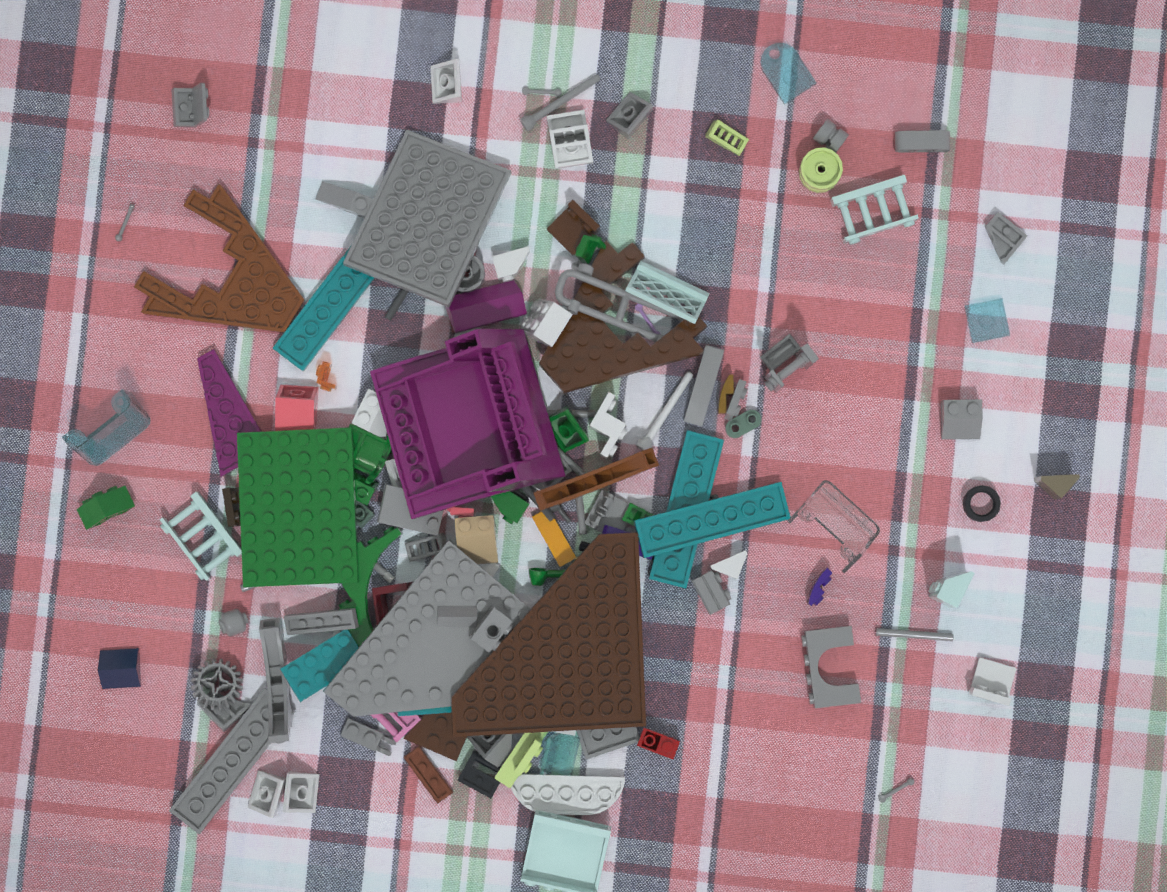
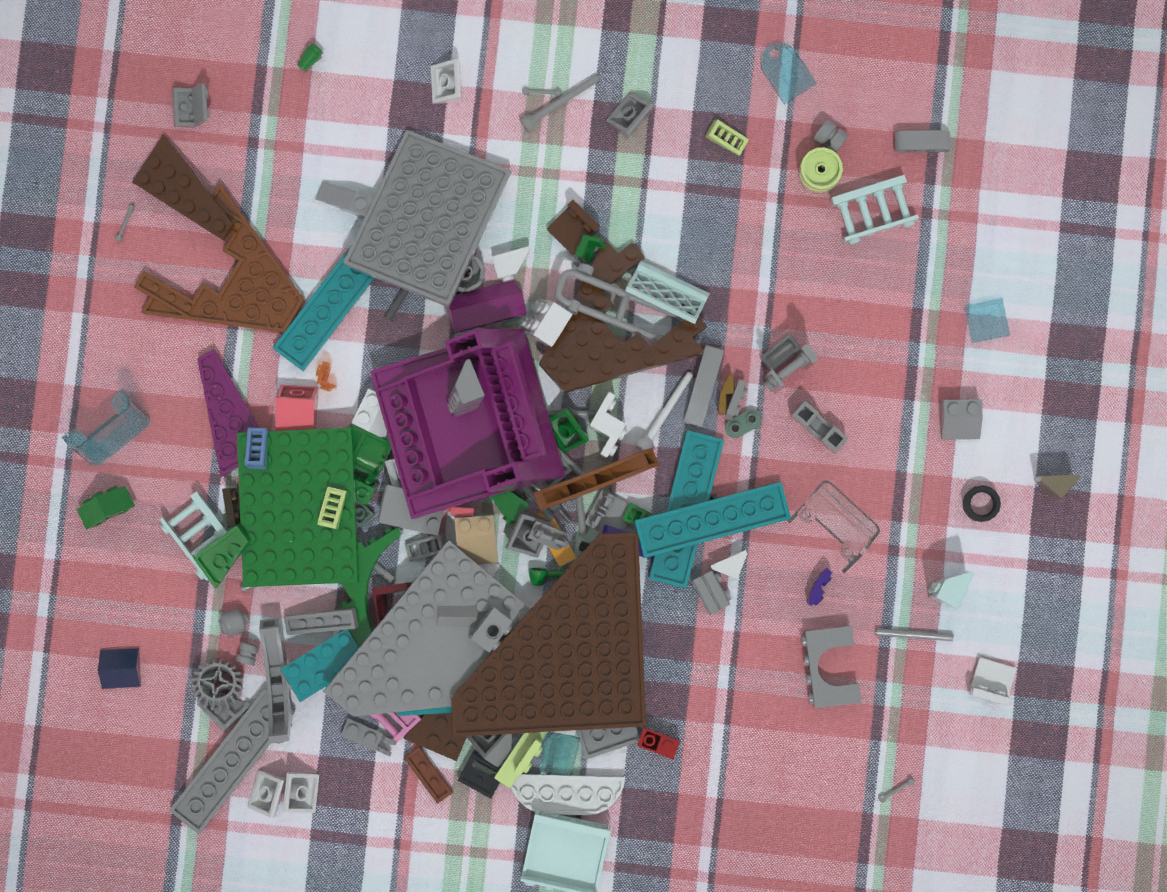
white bracket [547,110,593,169] -> none
lavender hinge [635,304,660,334] -> none
light grey wing [985,212,1028,265] -> none
none -> reddish brown wing [132,135,235,241]
none -> green wing [193,524,250,589]
none -> light grey wheel [236,642,259,666]
none -> medium blue slope [245,428,268,469]
none -> green cone [297,43,324,72]
none -> yellowish green slope [317,487,347,529]
none -> light grey slope [446,359,485,417]
none -> light grey slope [505,510,553,558]
none -> light grey hinge [527,521,569,550]
none -> light grey arch [791,401,849,454]

